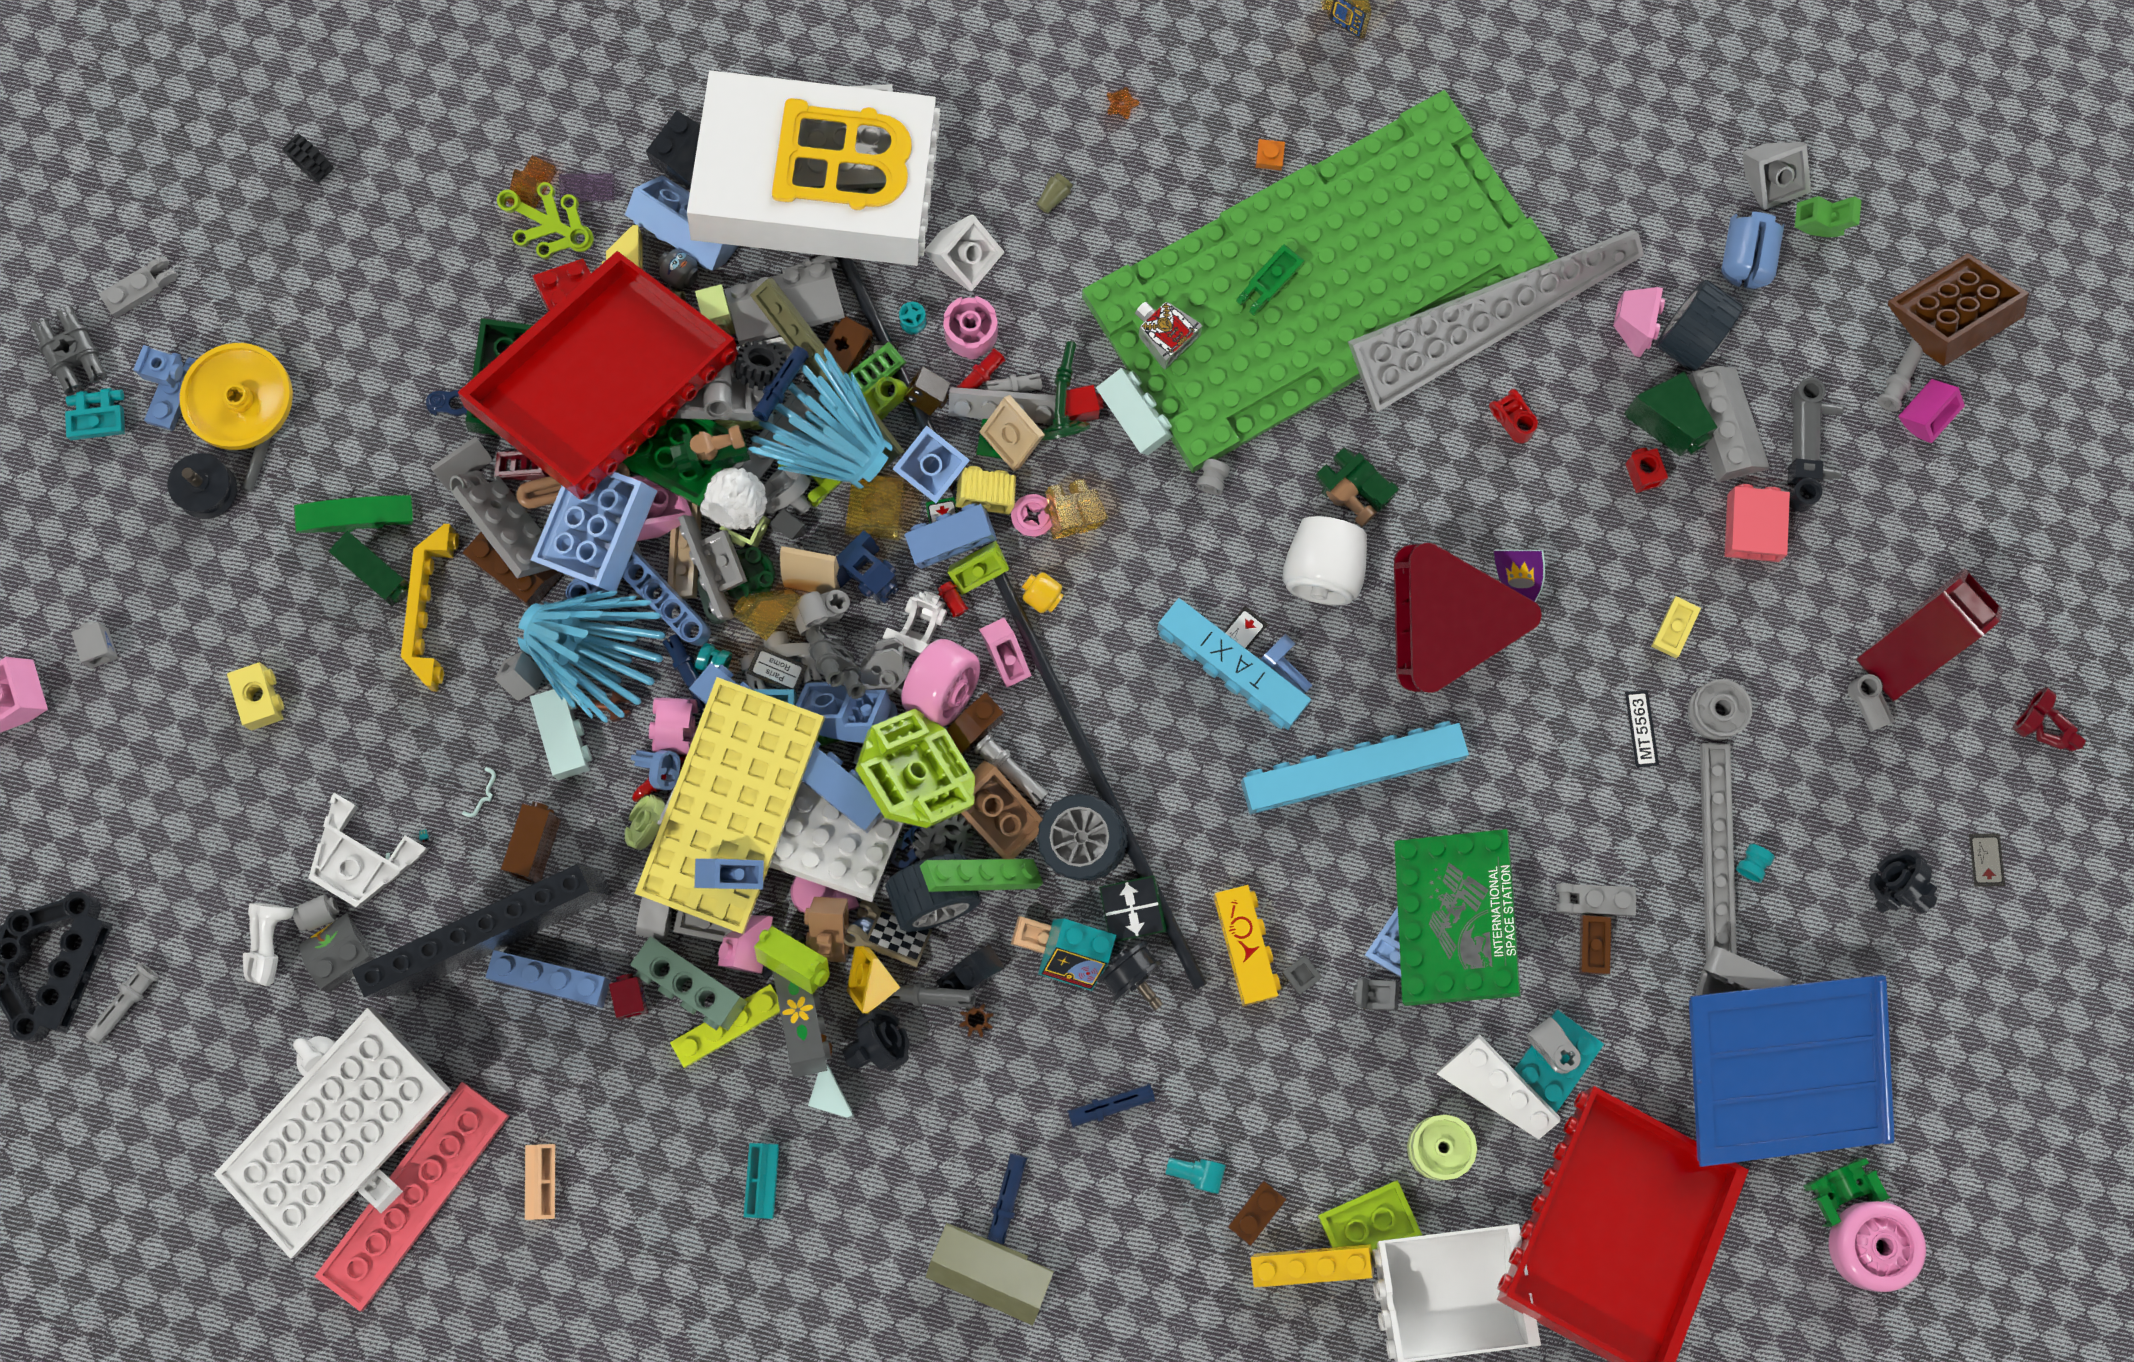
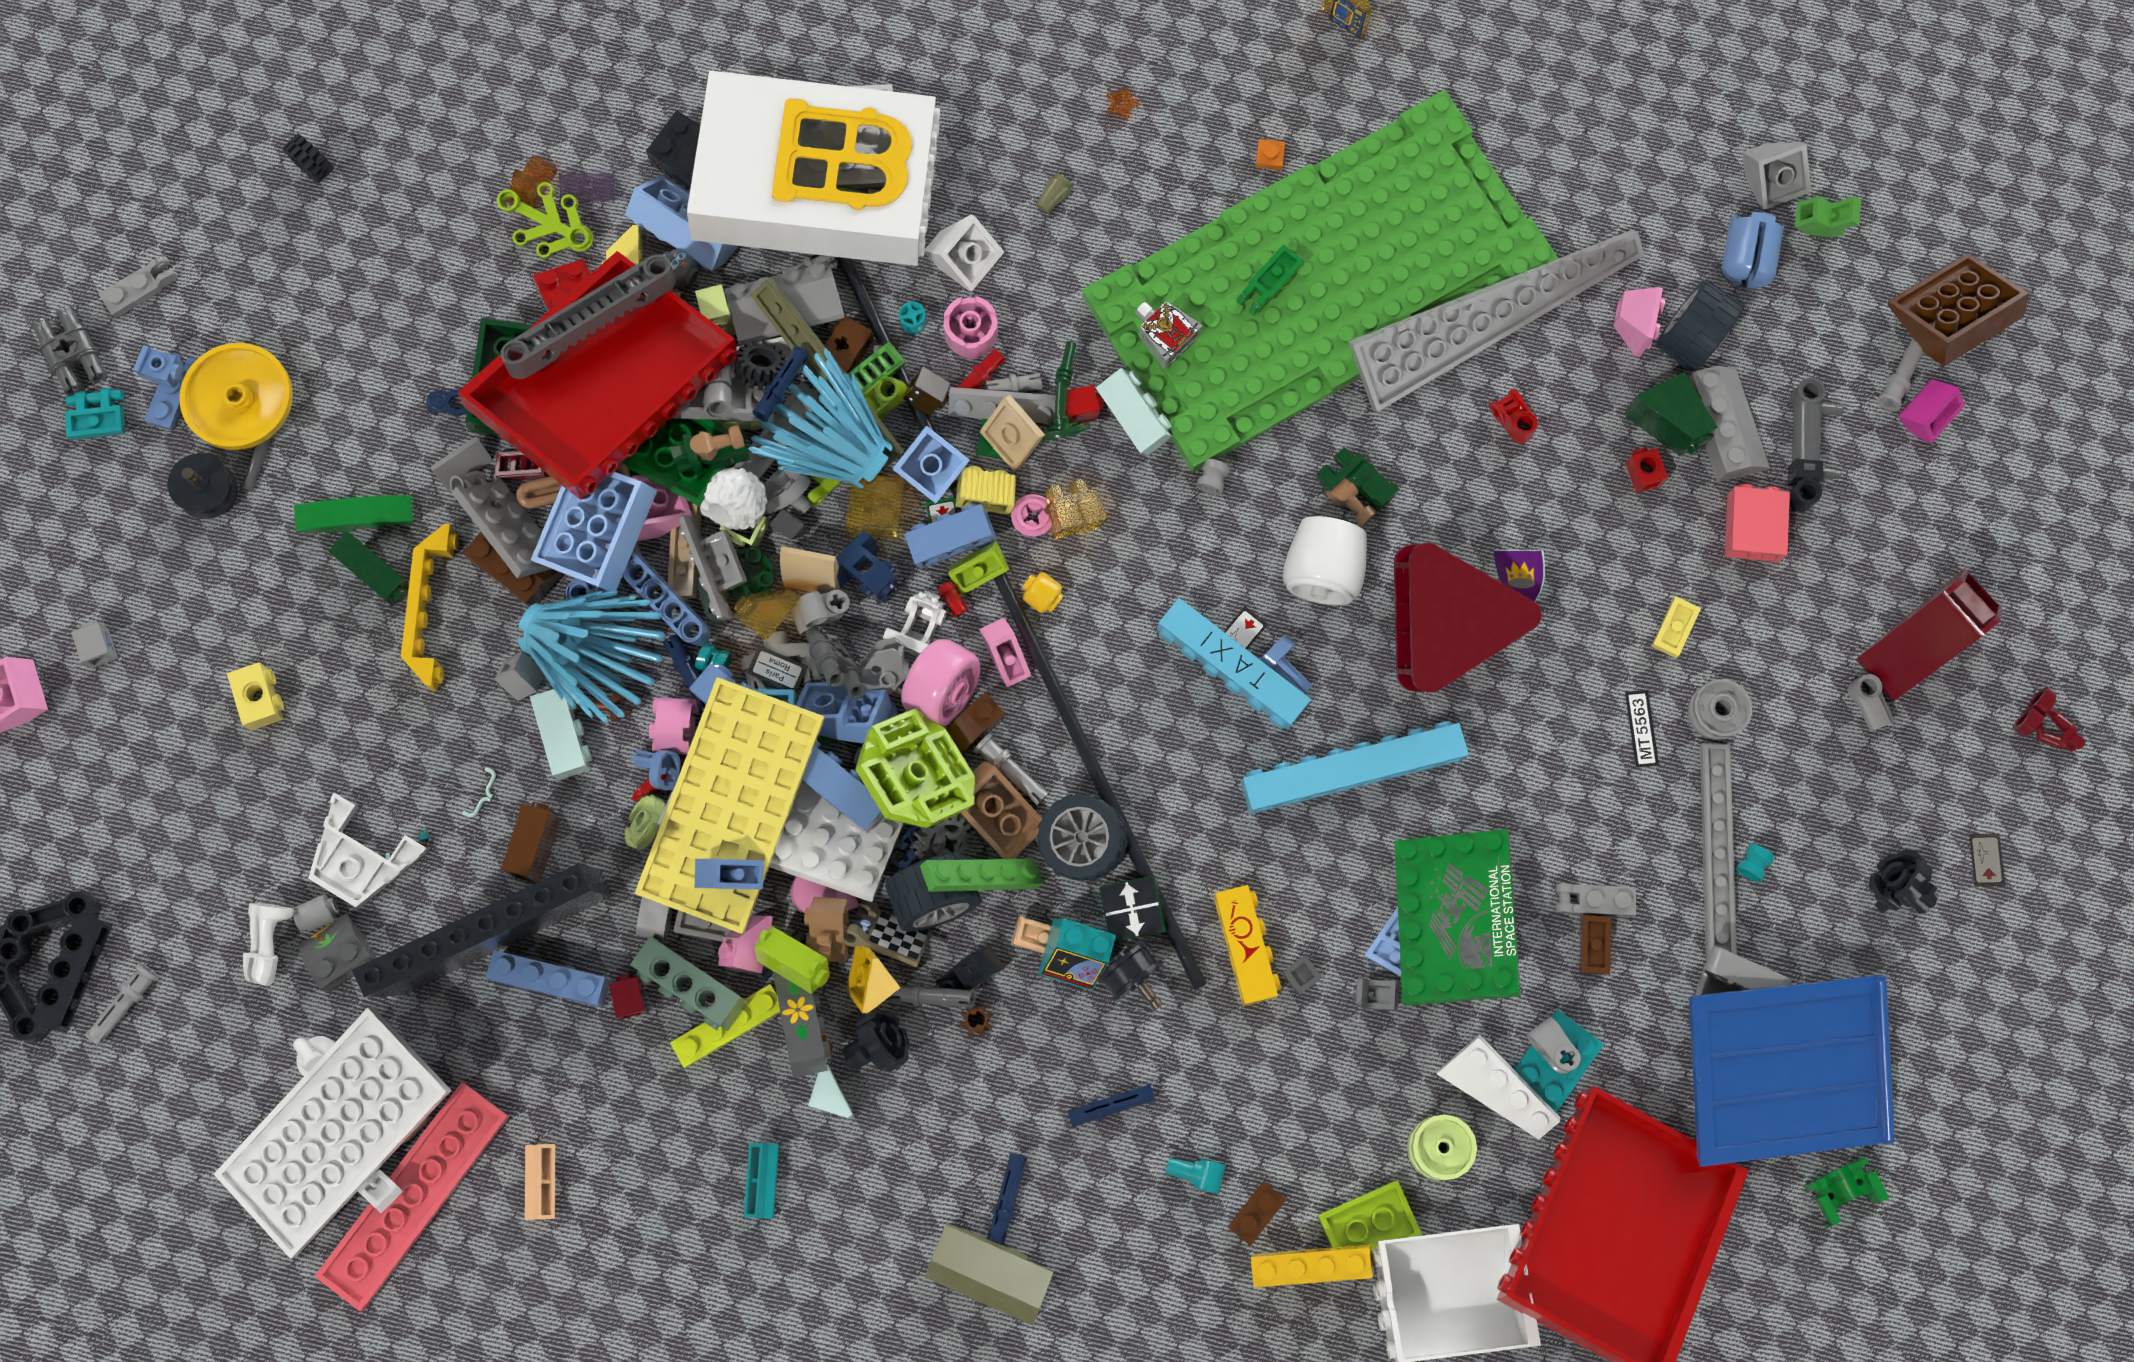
bright pink wheel [1829,1201,1926,1292] -> none
none -> dark grey gear [501,254,676,379]

